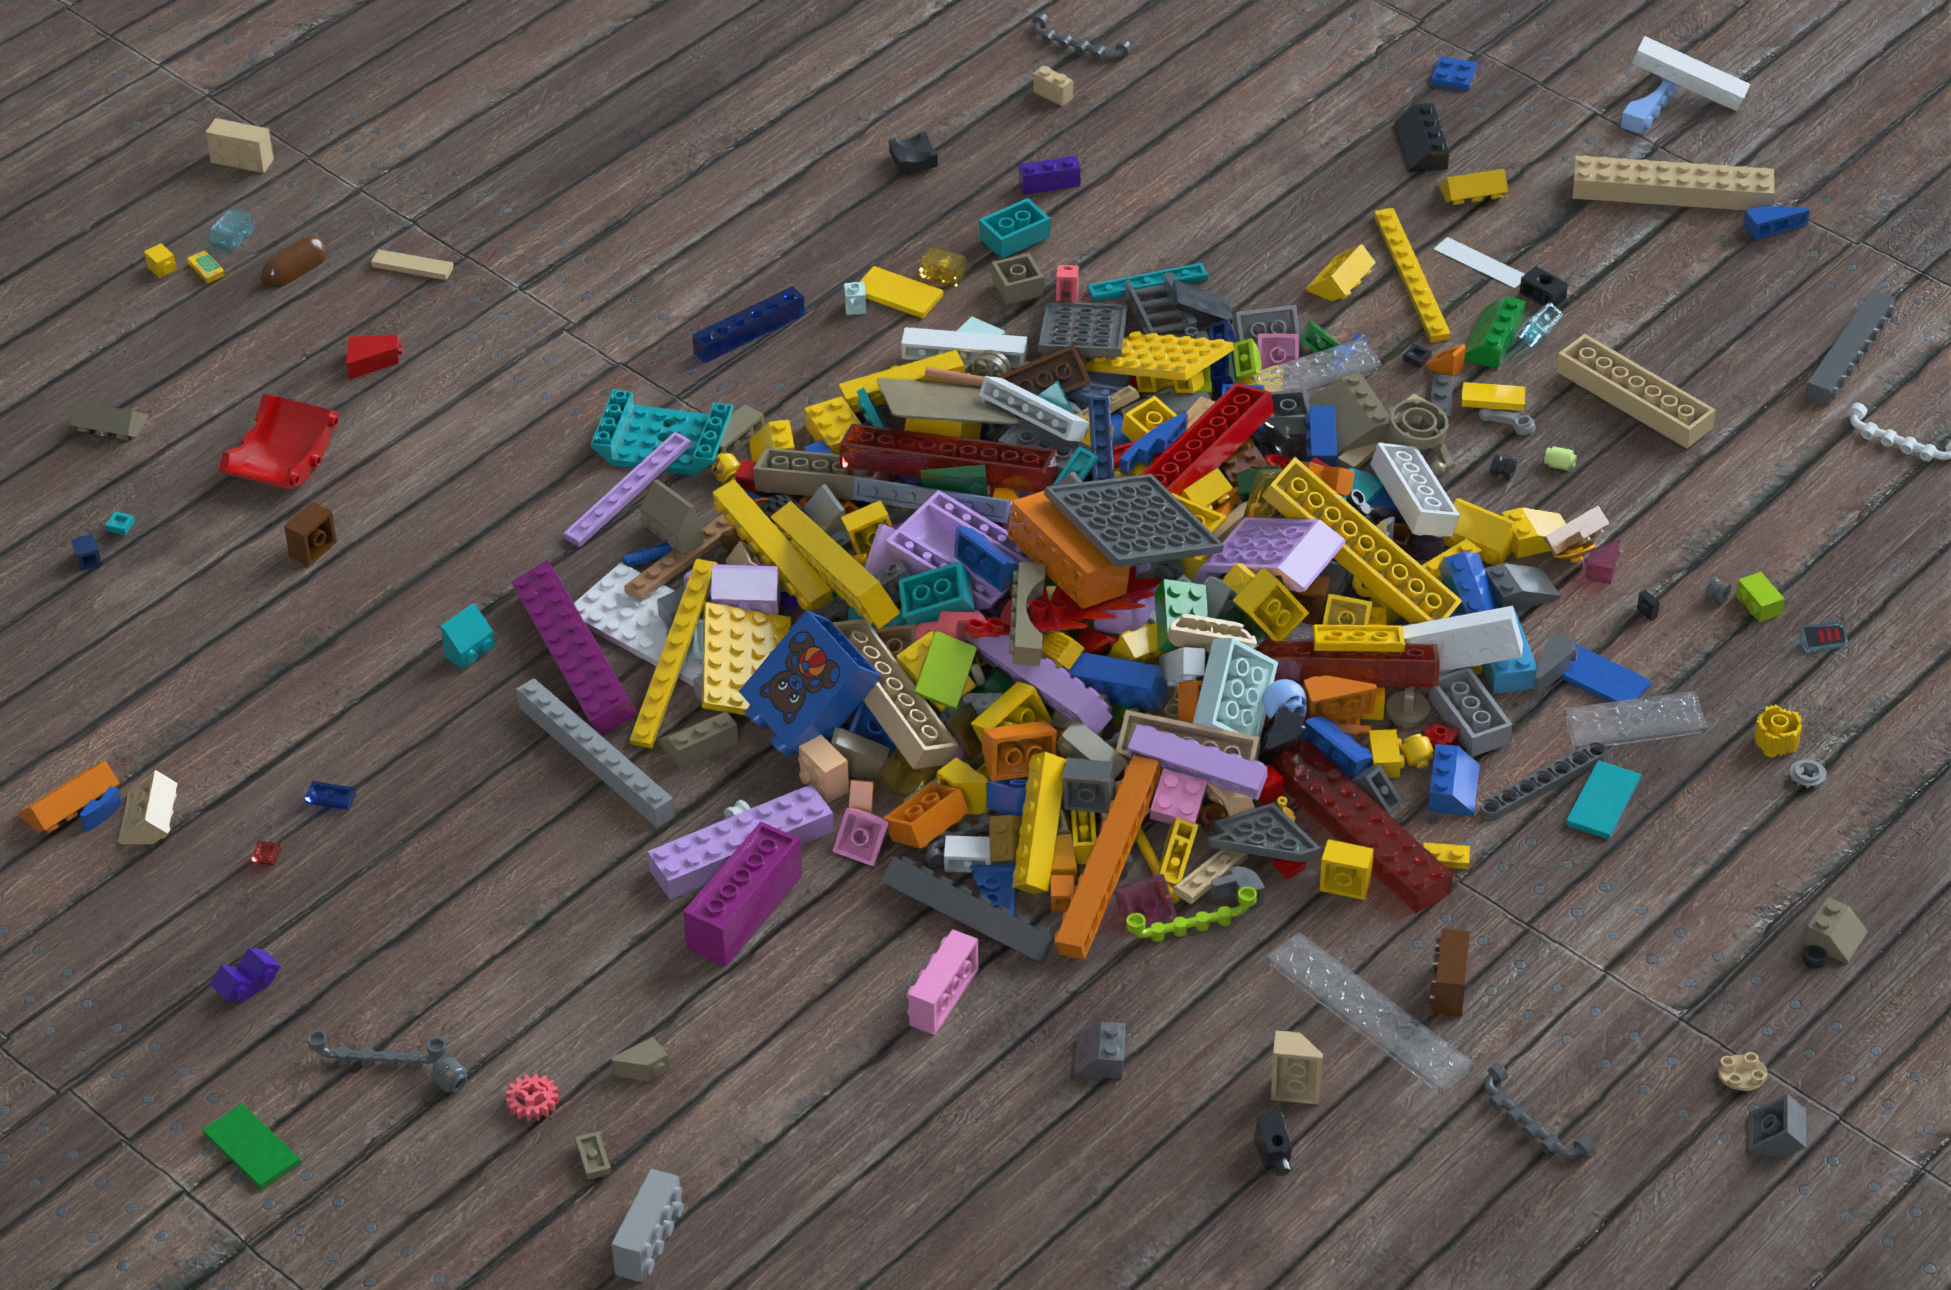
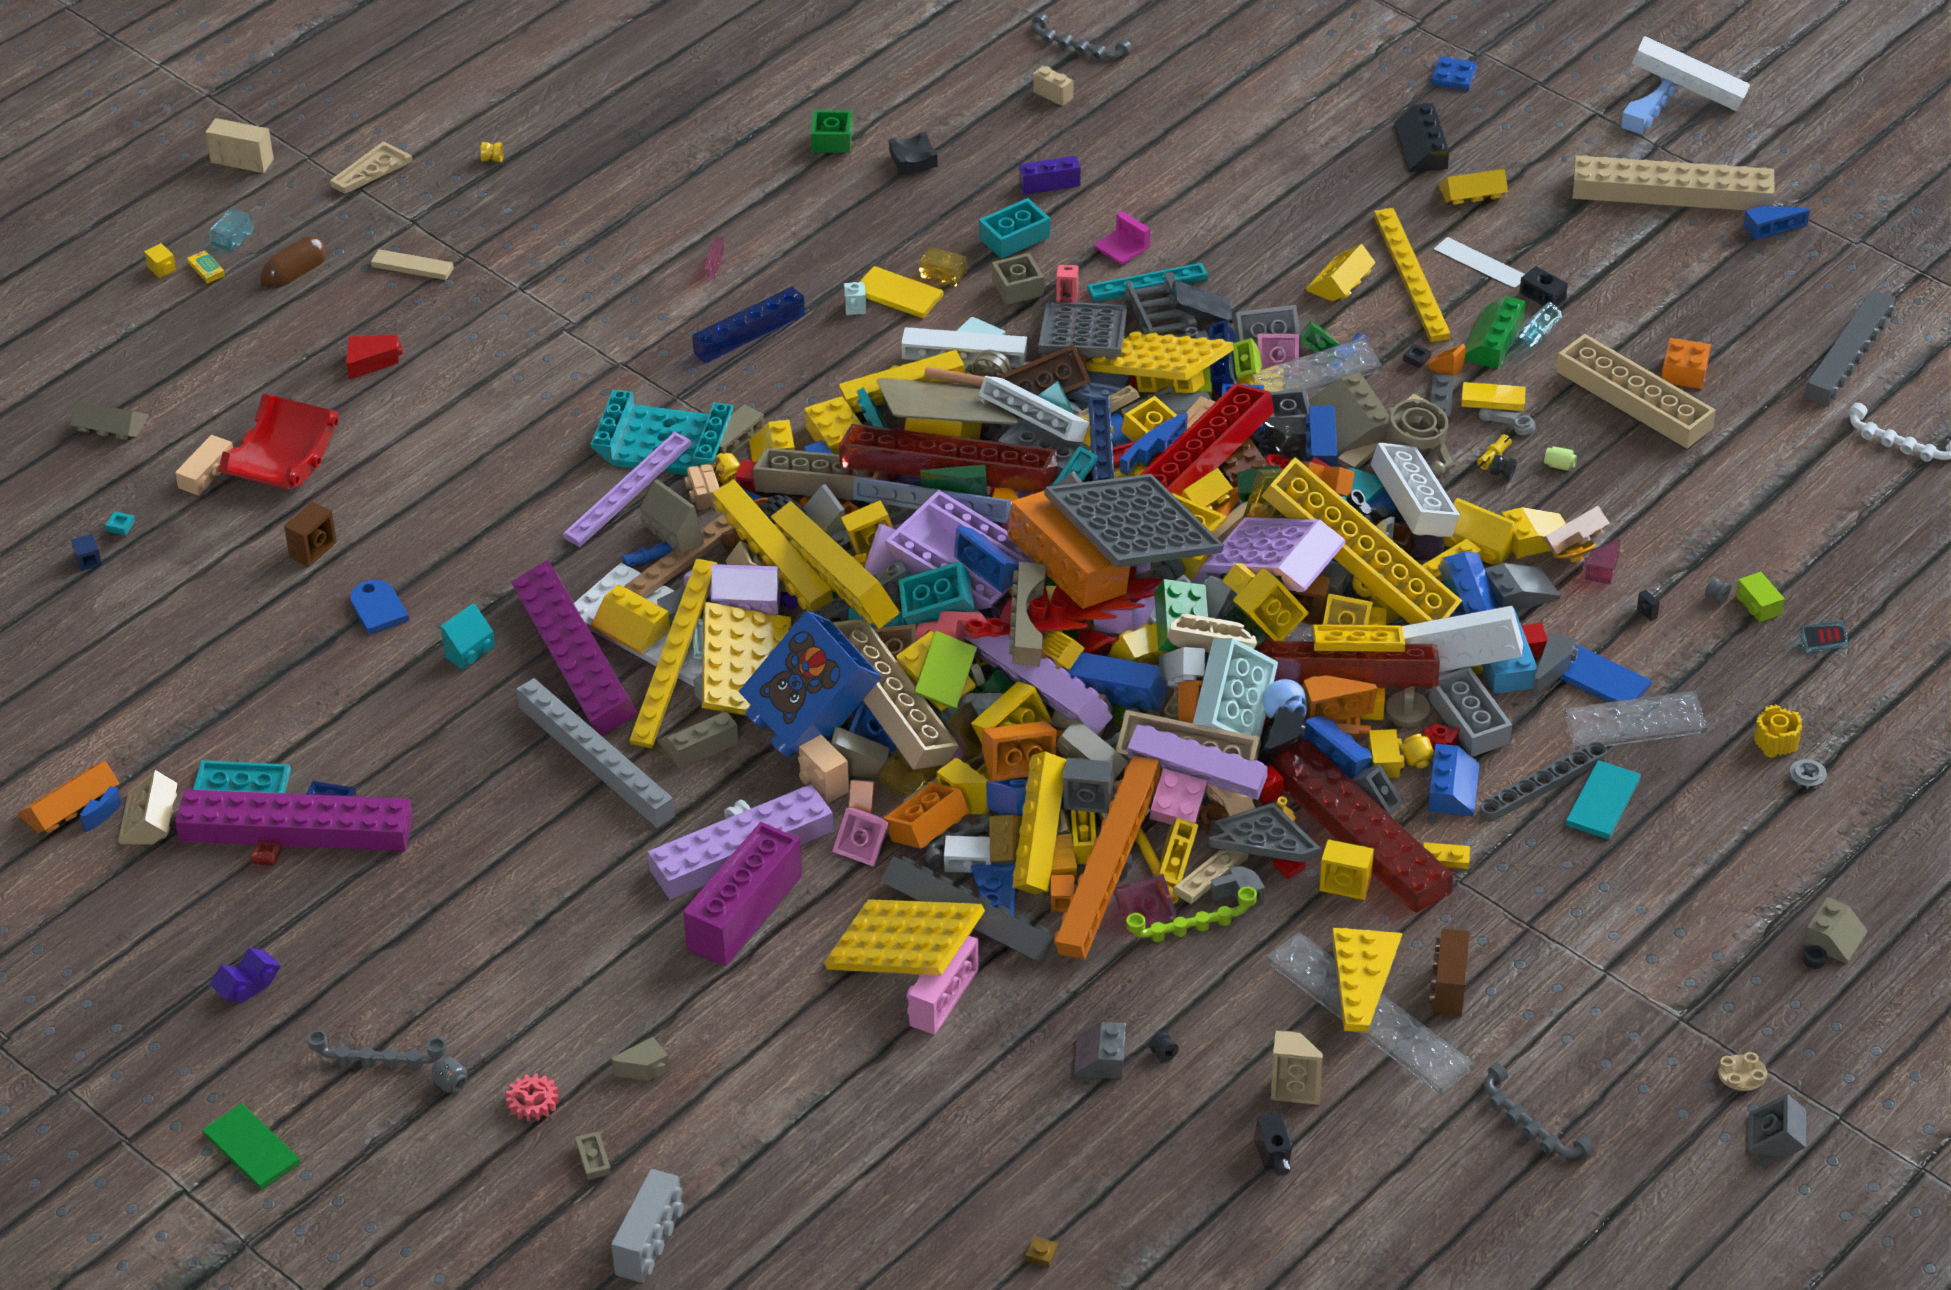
none -> light nougat brick [175,435,233,496]
none -> magenta brick [175,789,413,851]
none -> teal tile [193,760,291,793]
none -> tan wing [330,141,413,194]
none -> blue tile [351,580,409,635]
none -> yellow wheel [480,142,503,162]
none -> yellow slope [591,584,670,655]
none -> light nougat brick [684,463,720,511]
none -> clear pink plate [704,237,725,278]
none -> green brick [811,110,853,153]
none -> yellow plate [824,899,985,975]
none -> pearl gold plate [1026,1236,1058,1268]
none -> dark pink bracket [1095,211,1150,264]
none -> black wheel [1149,1032,1179,1063]
none -> yellow wing [1331,928,1403,1033]
none -> yellow pin [1477,434,1512,470]
none -> red brick [1521,623,1548,658]
none -> orange brick [1662,338,1711,389]

